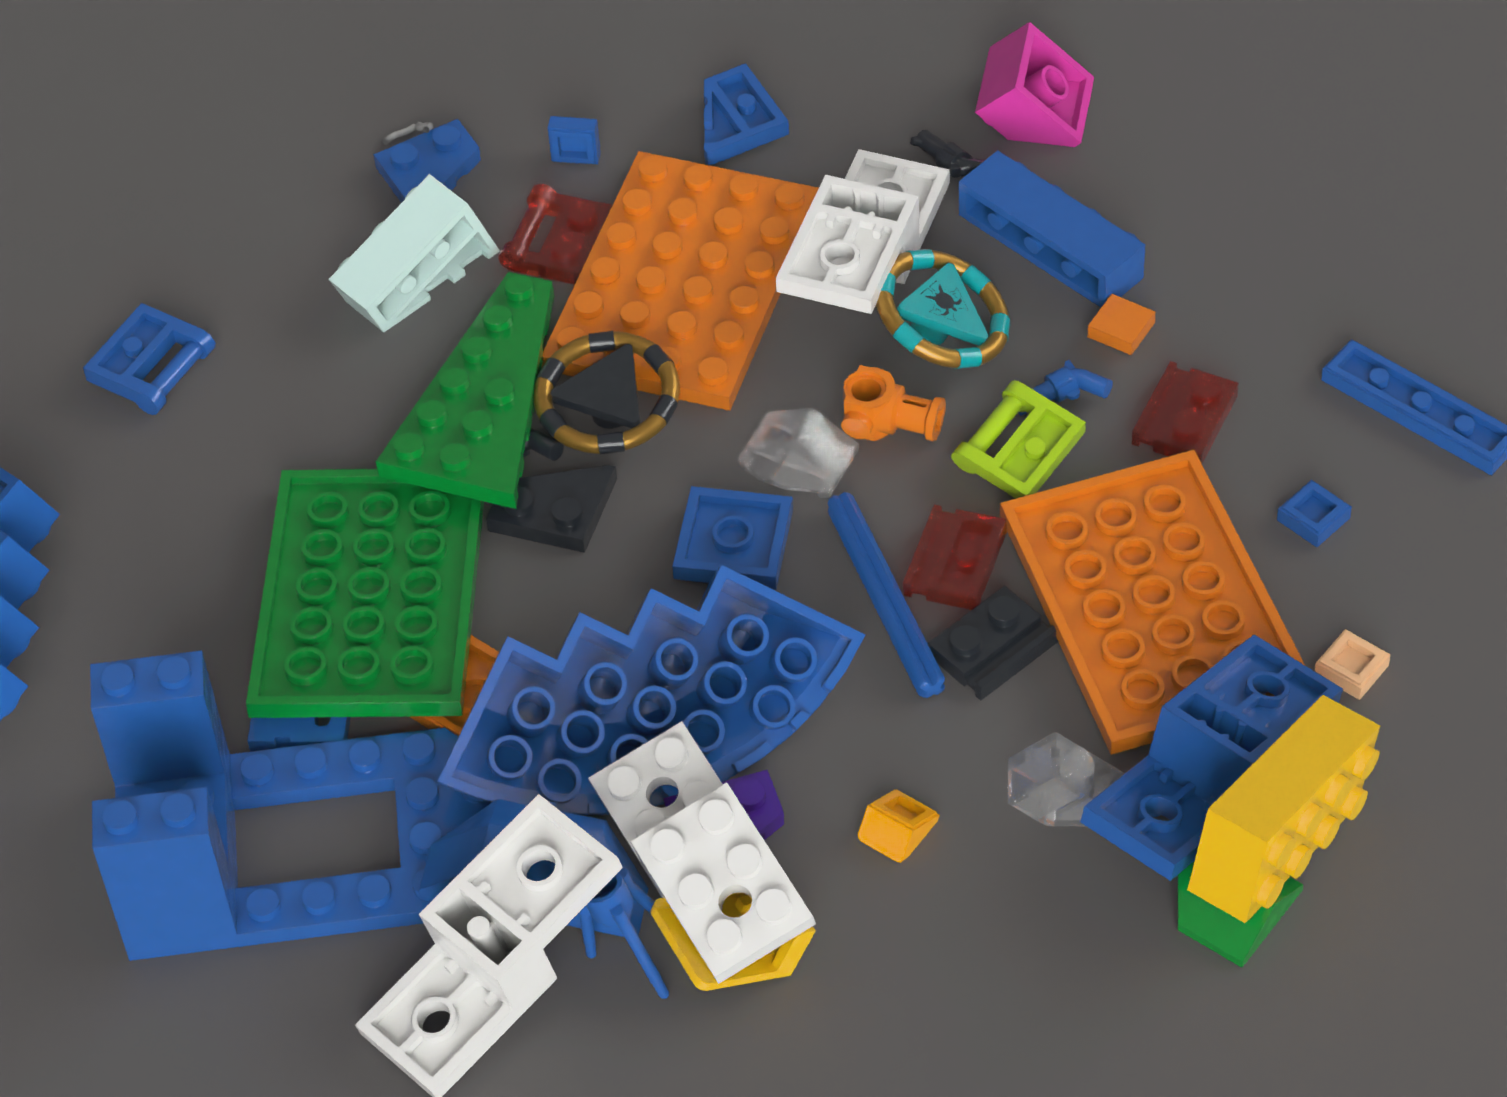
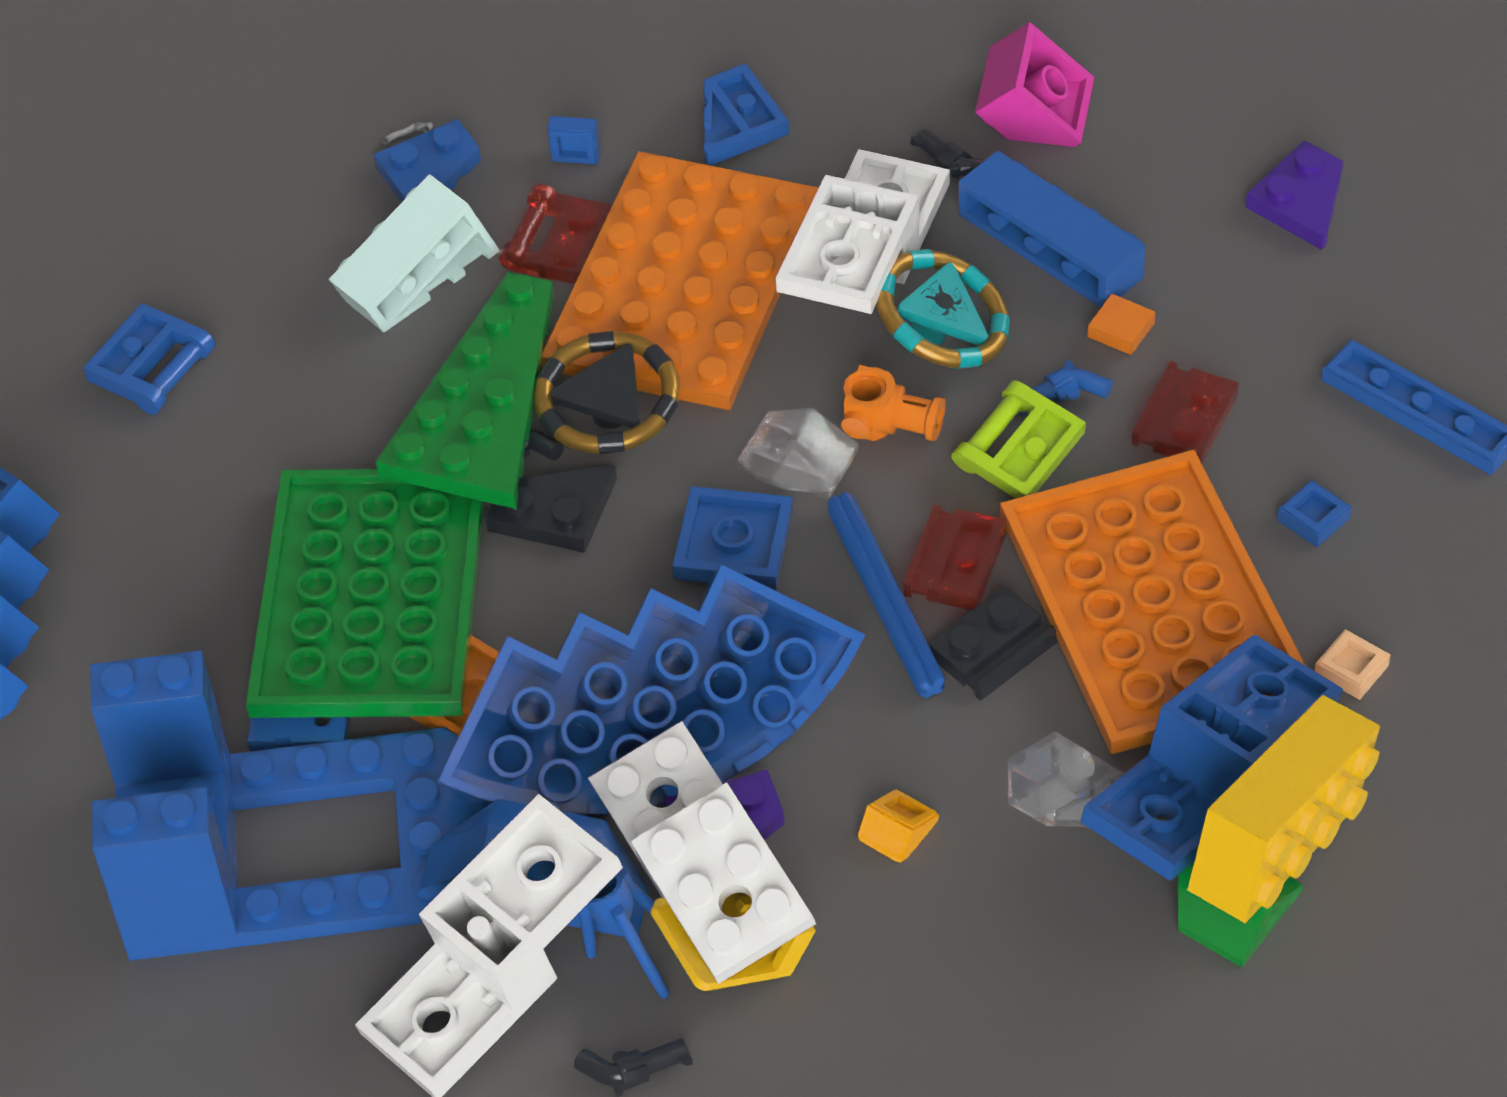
none -> black piece [574,1038,693,1097]
none -> dark purple wing [1246,140,1344,250]

